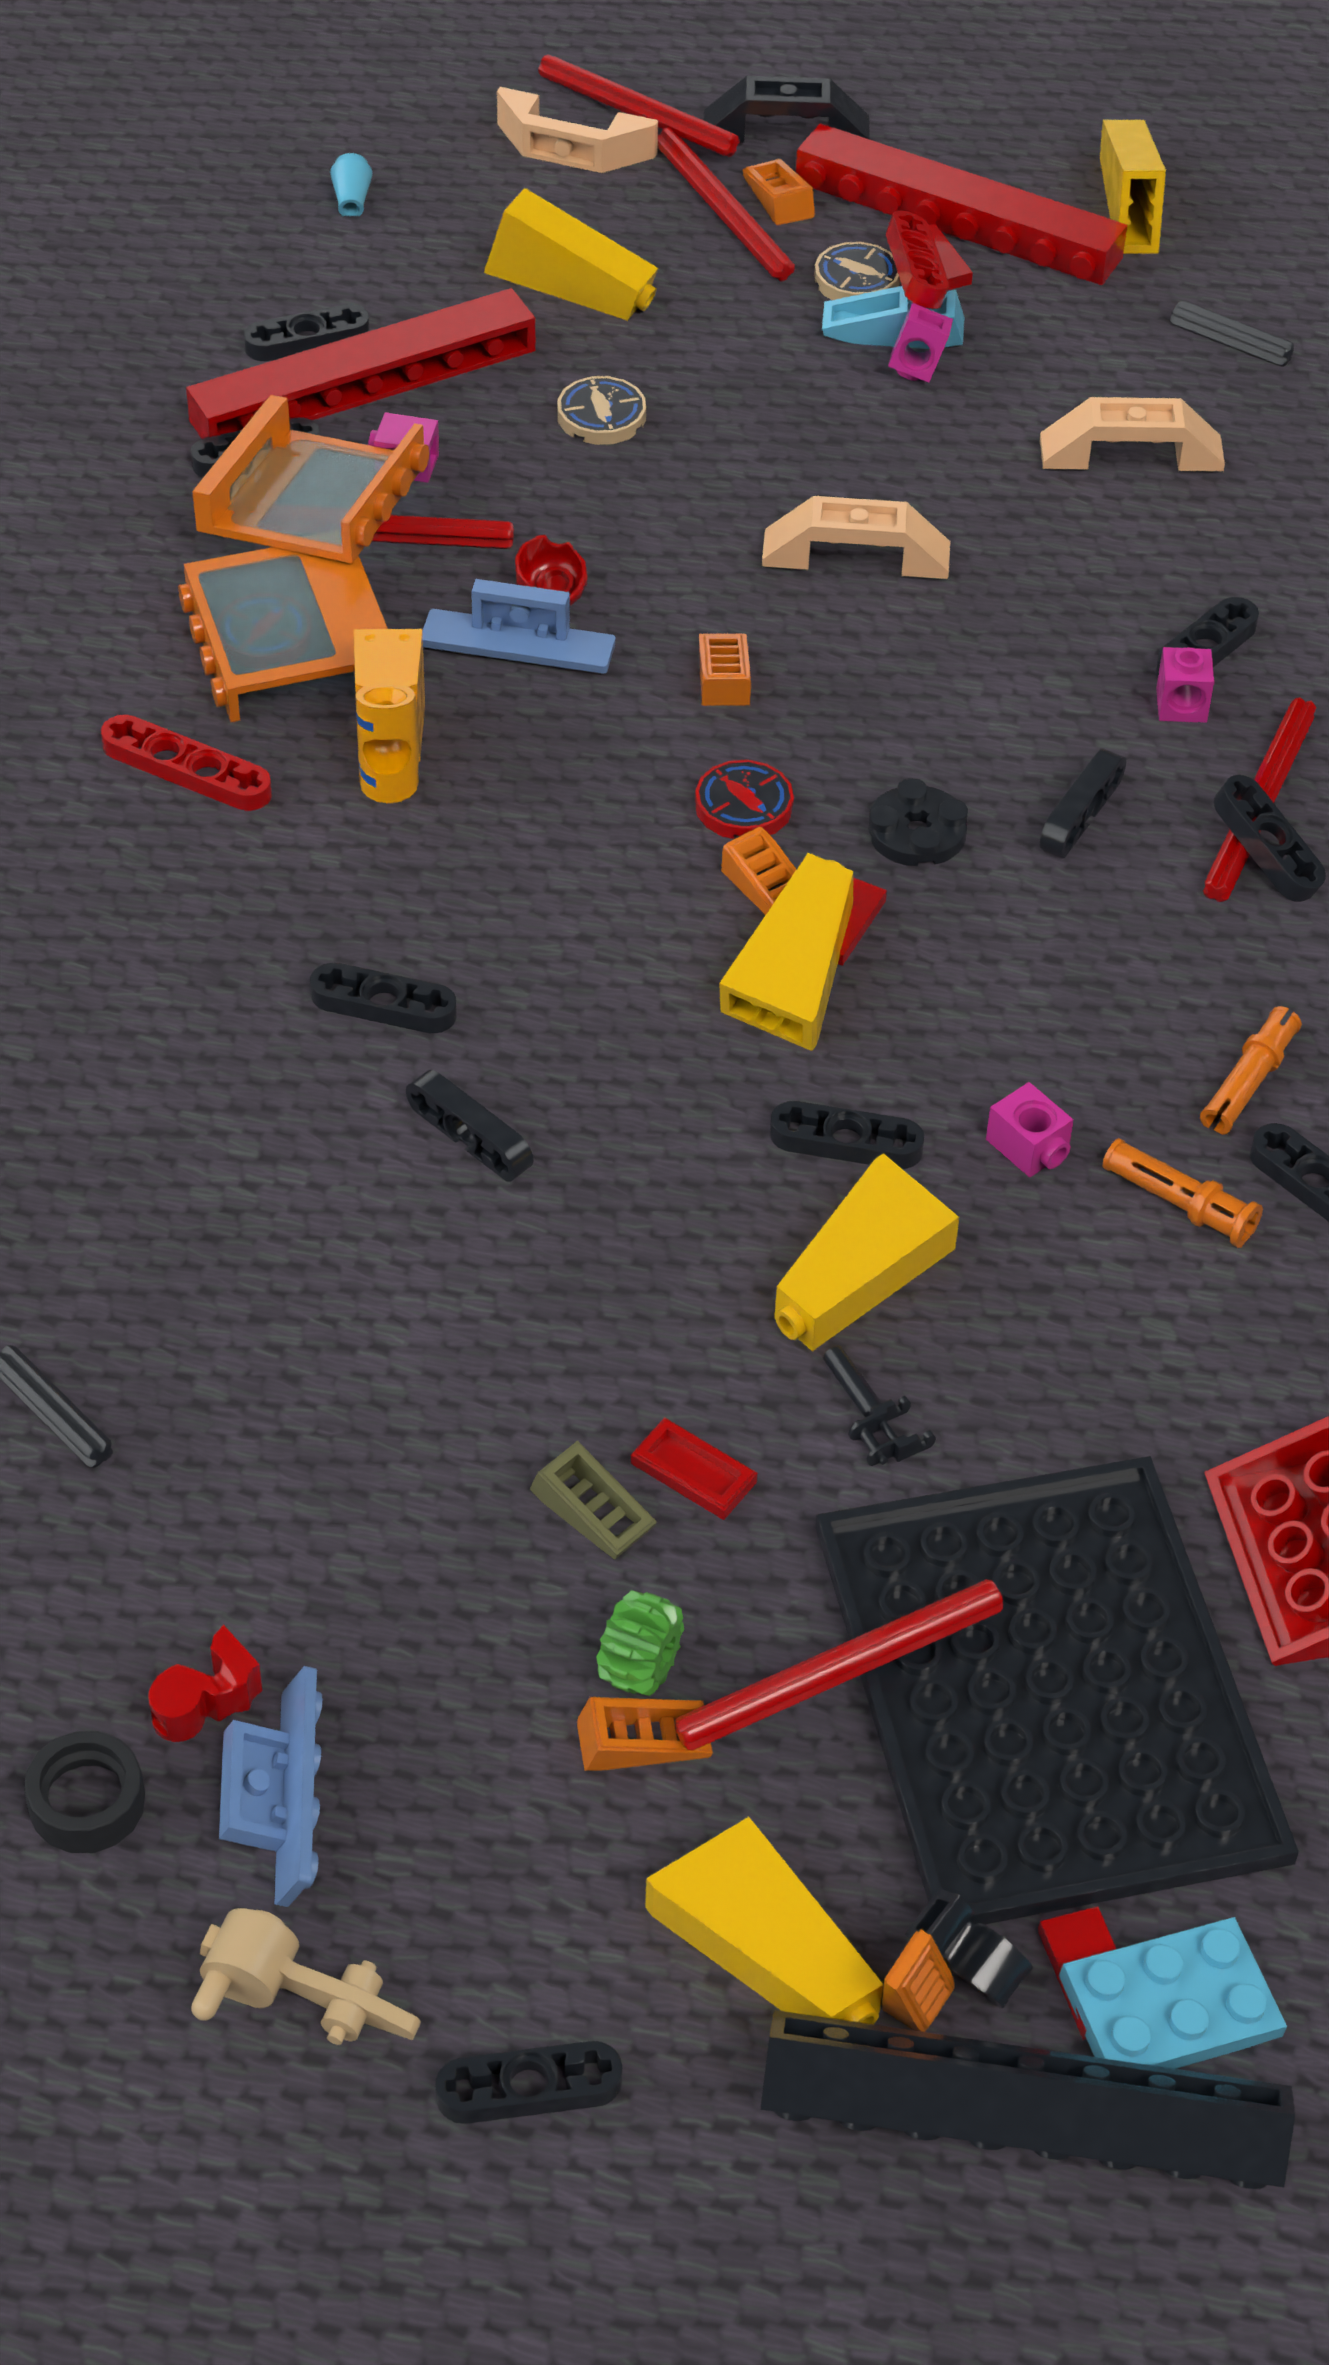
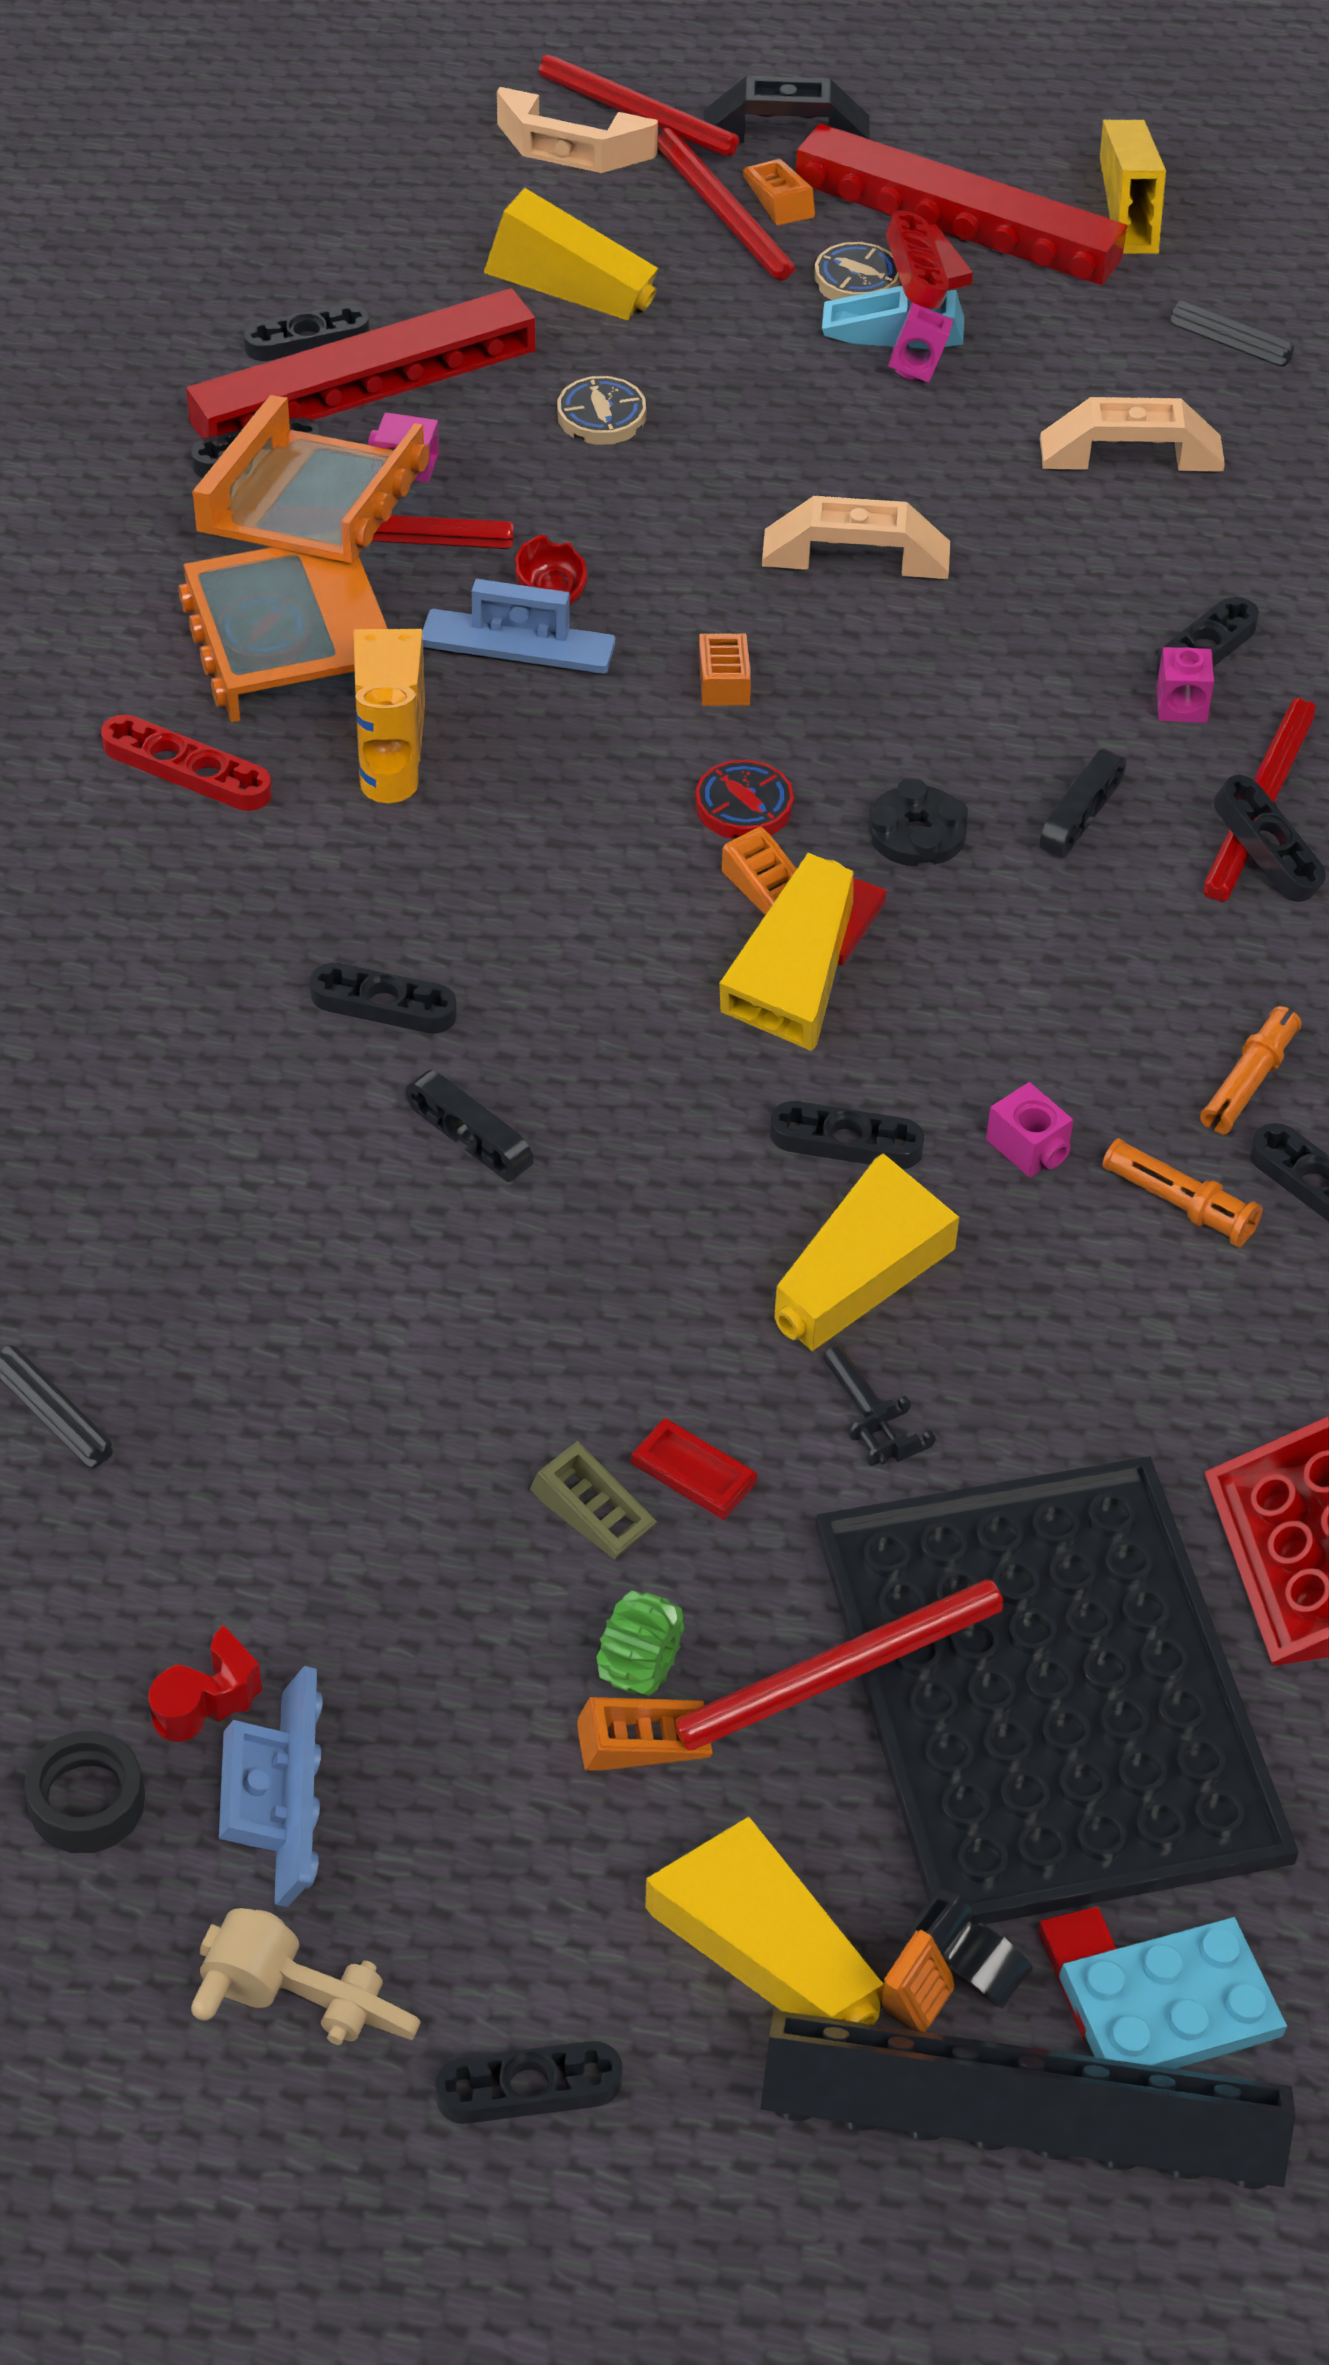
medium azure cone [330,153,373,216] -> none

